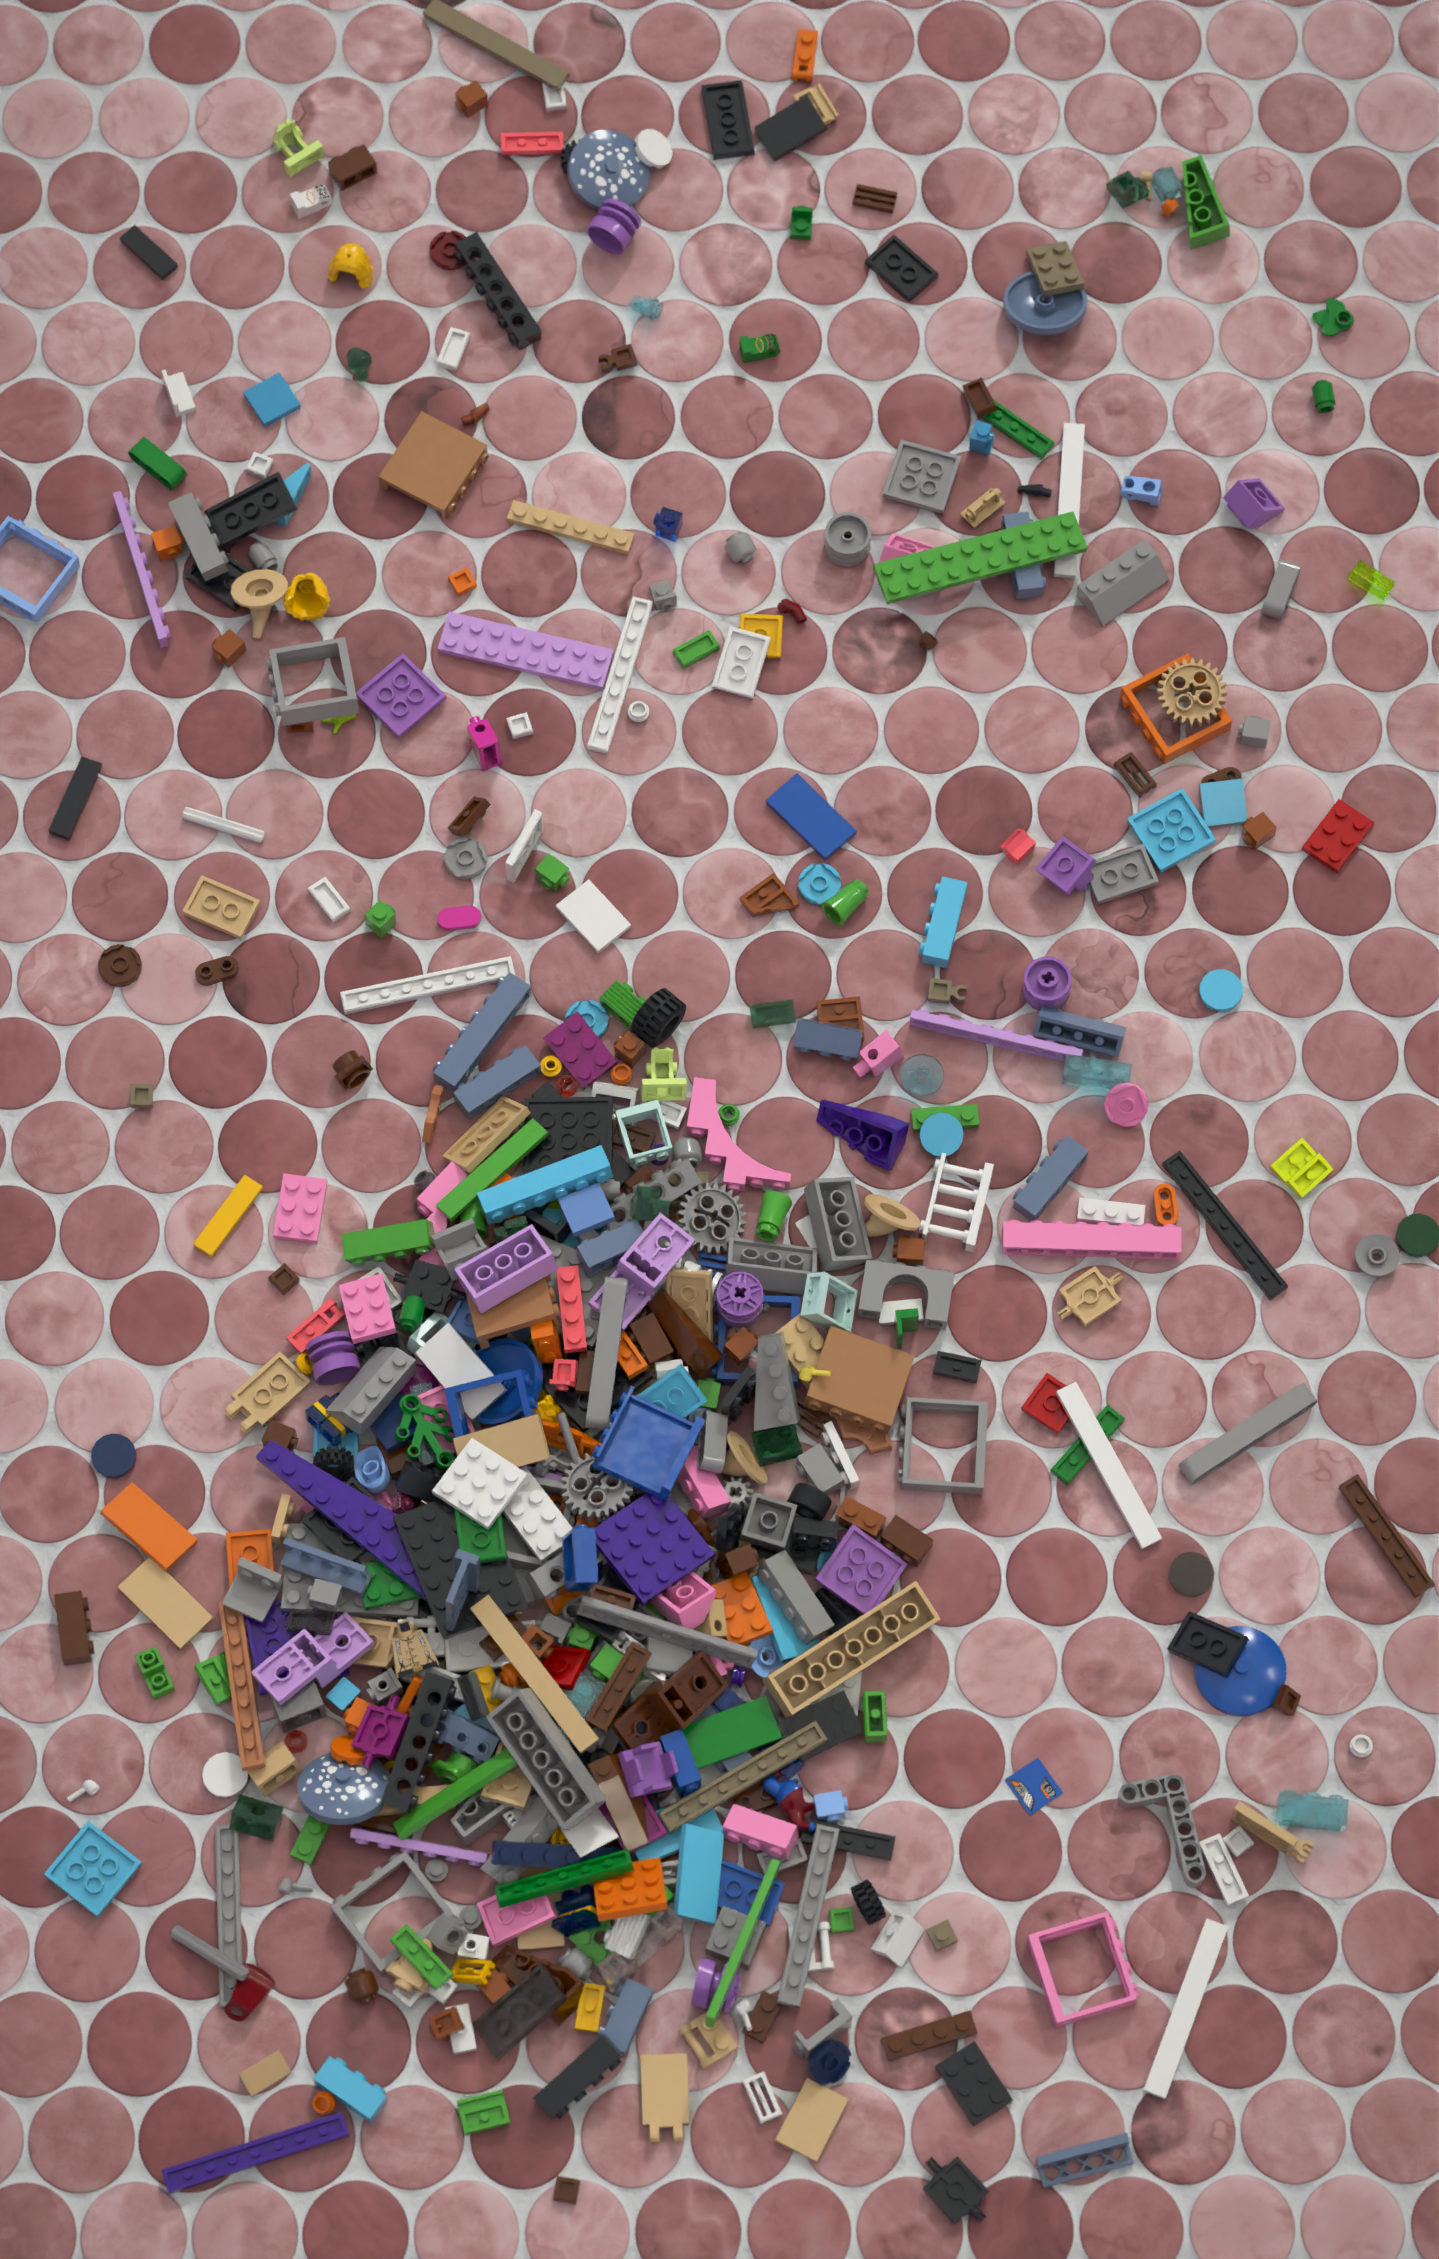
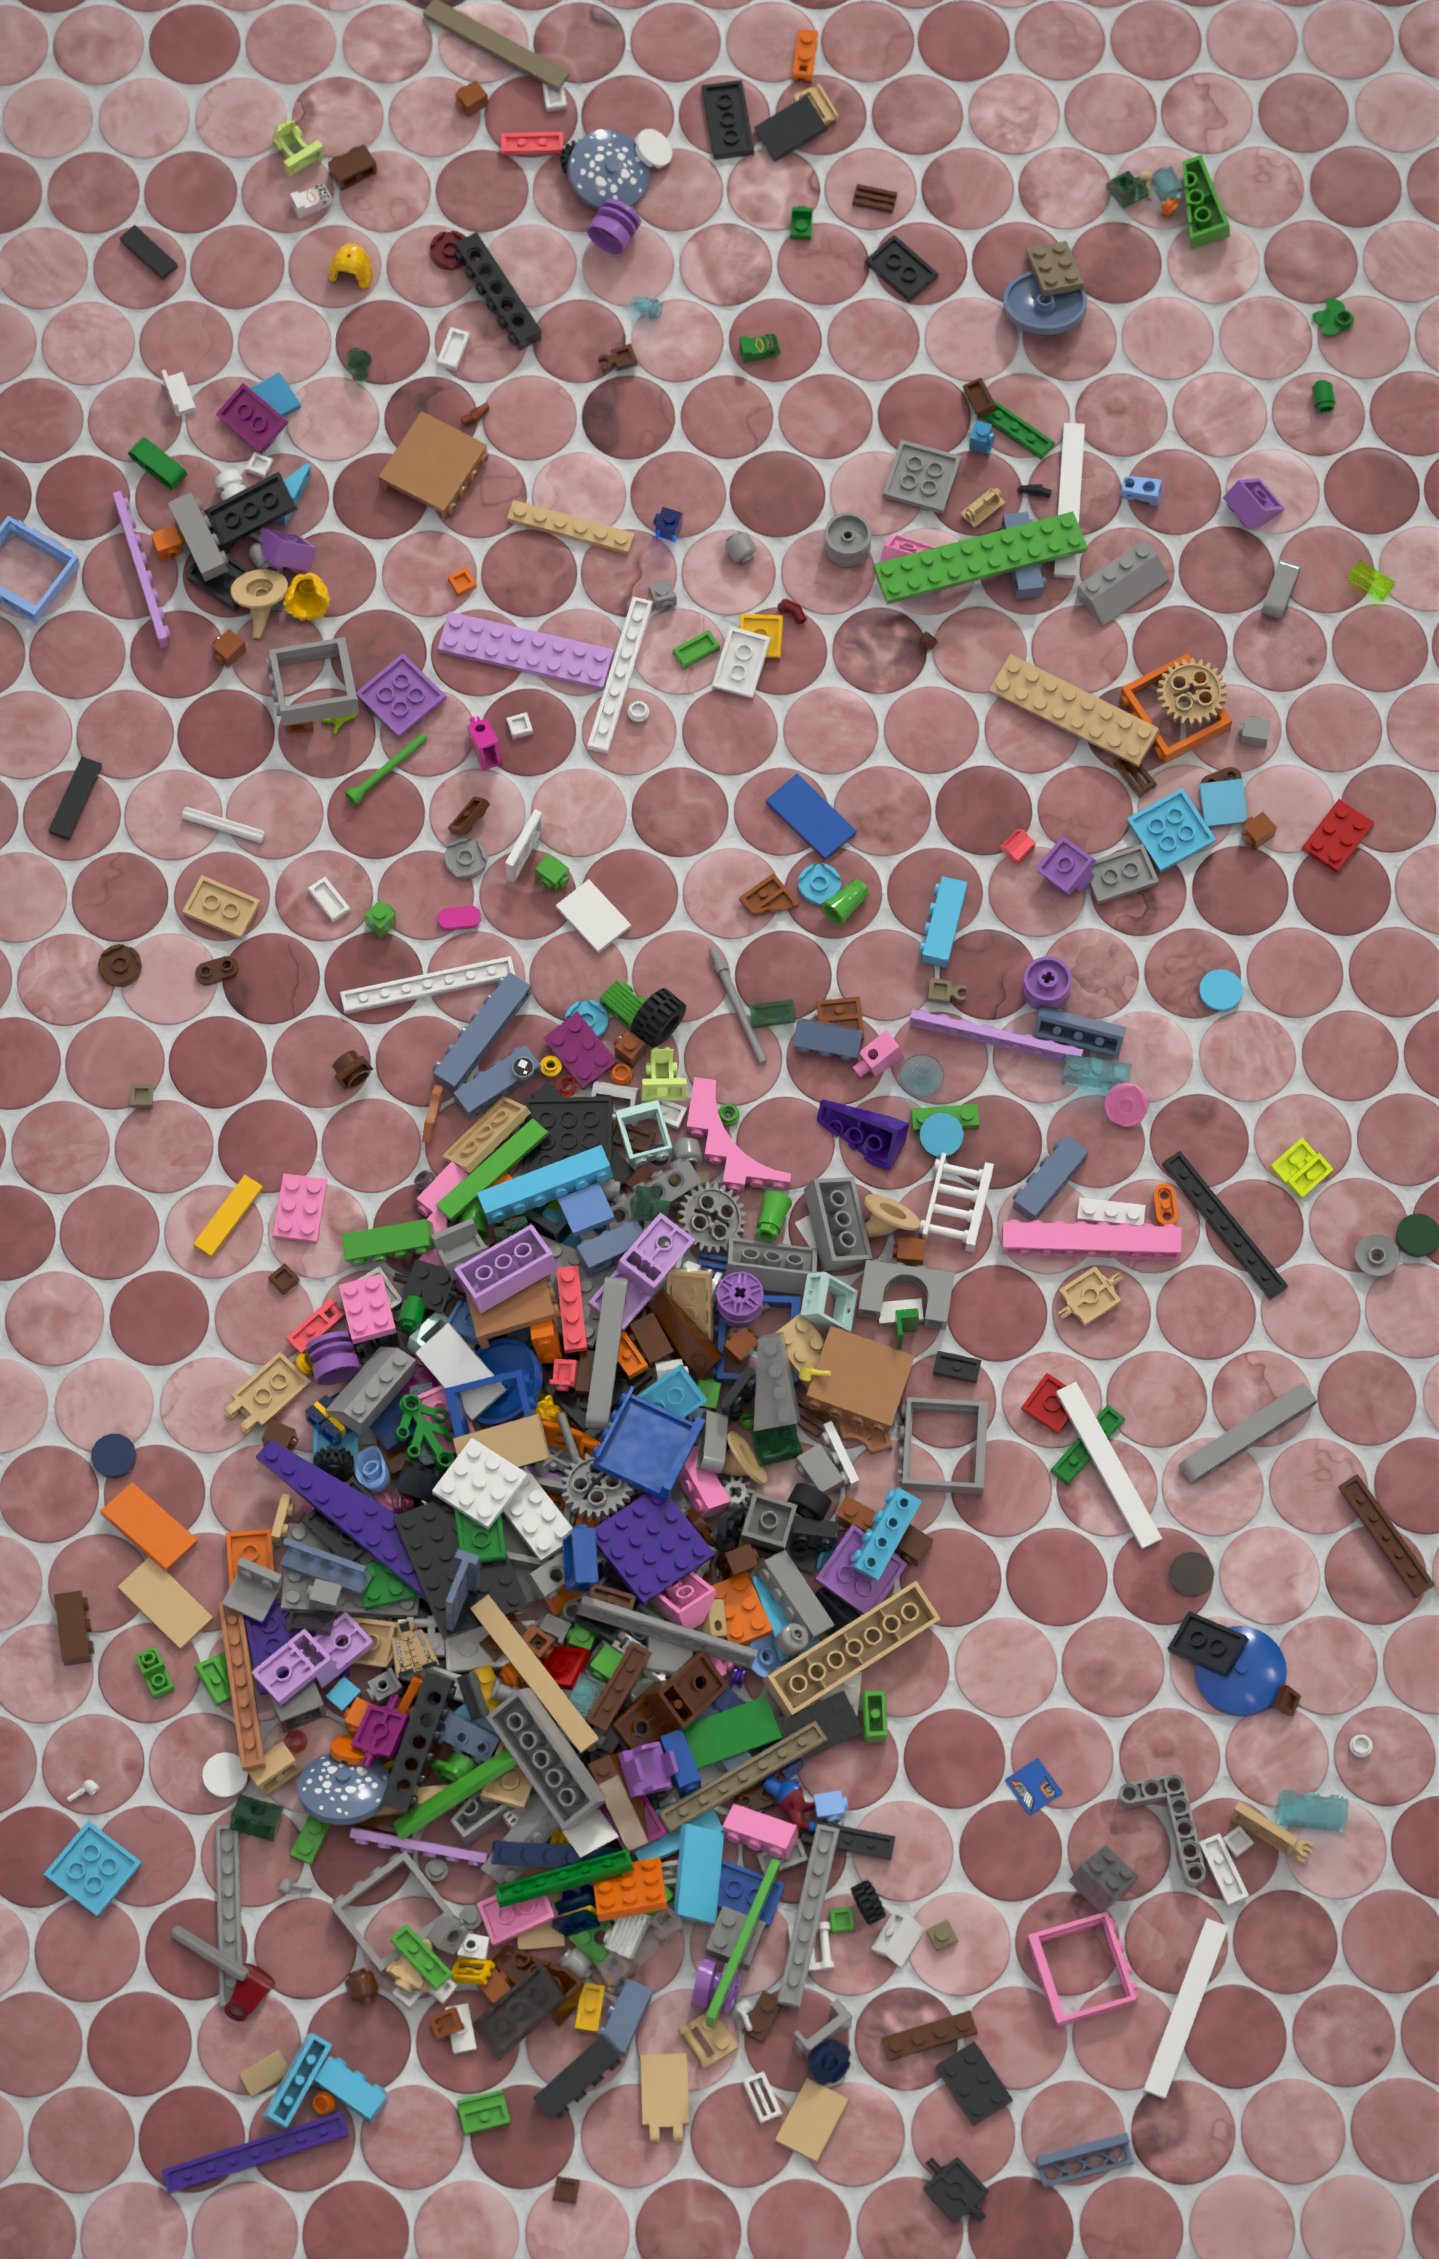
none -> white wheel [214,469,246,501]
none -> magenta plate [216,383,289,454]
none -> medium lavender slope [261,527,317,573]
none -> medium azure brick [262,2033,332,2129]
none -> bright green piece [345,734,427,806]
none -> tile [512,1057,534,1080]
none -> light grey bar [709,947,767,1065]
none -> bright green hinge [739,1411,754,1431]
none -> light grey head [775,1623,809,1657]
none -> medium azure brick [850,1487,922,1580]
none -> tan plate [989,654,1160,767]
none -> flat silver brick [1068,1845,1139,1914]

